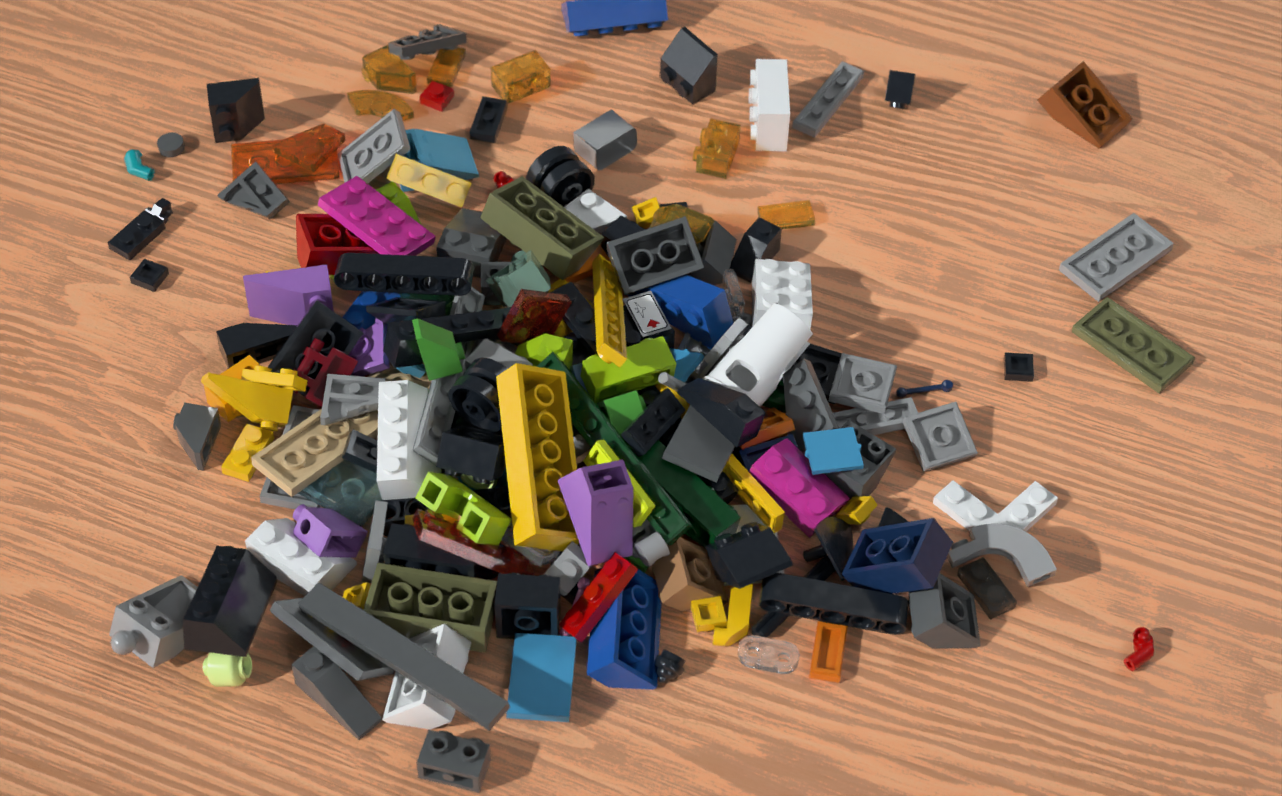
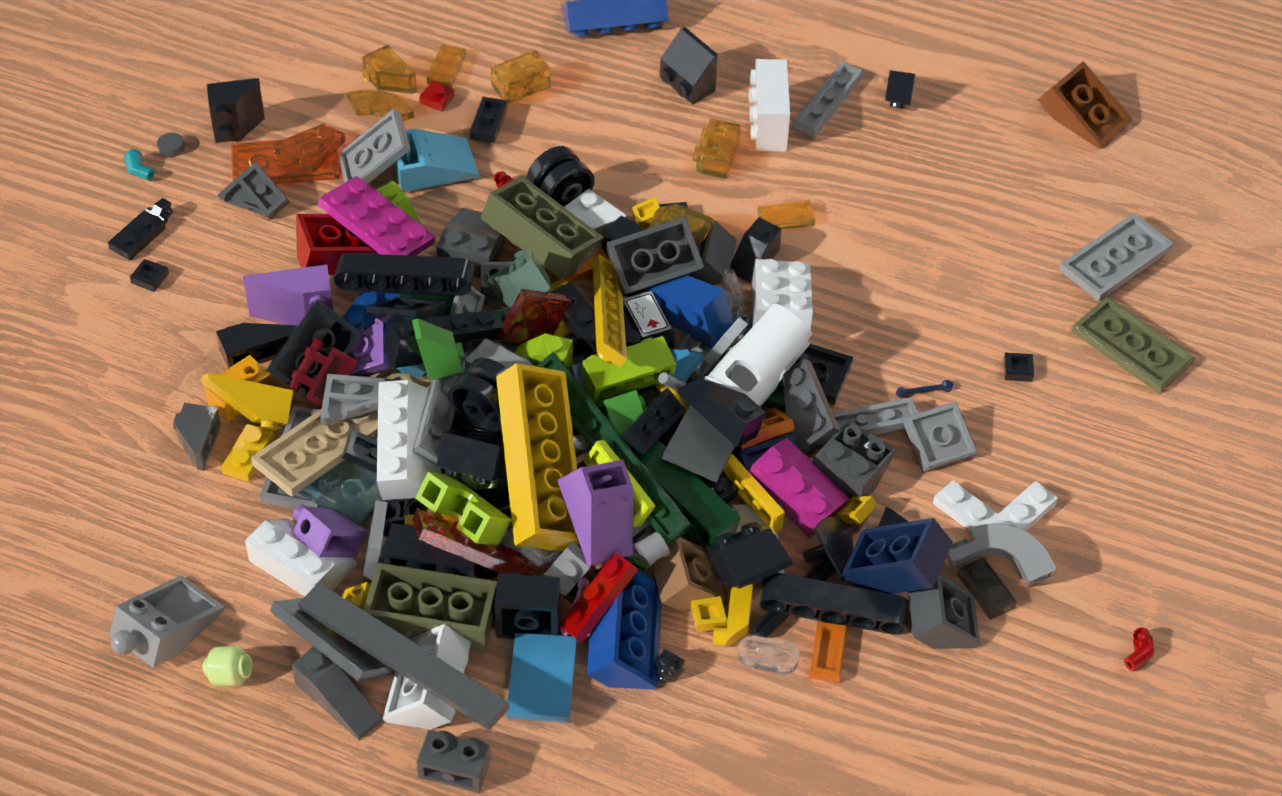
black slope [183,546,277,657] -> none
yellow plate [241,366,307,392] -> none
yellow plate [387,153,472,208] -> none
dark grey wing [388,24,467,60] -> none
light grey piece [573,109,637,170] -> none
dark azure piece [803,427,864,475] -> none
light grey tile [829,353,897,414] -> none

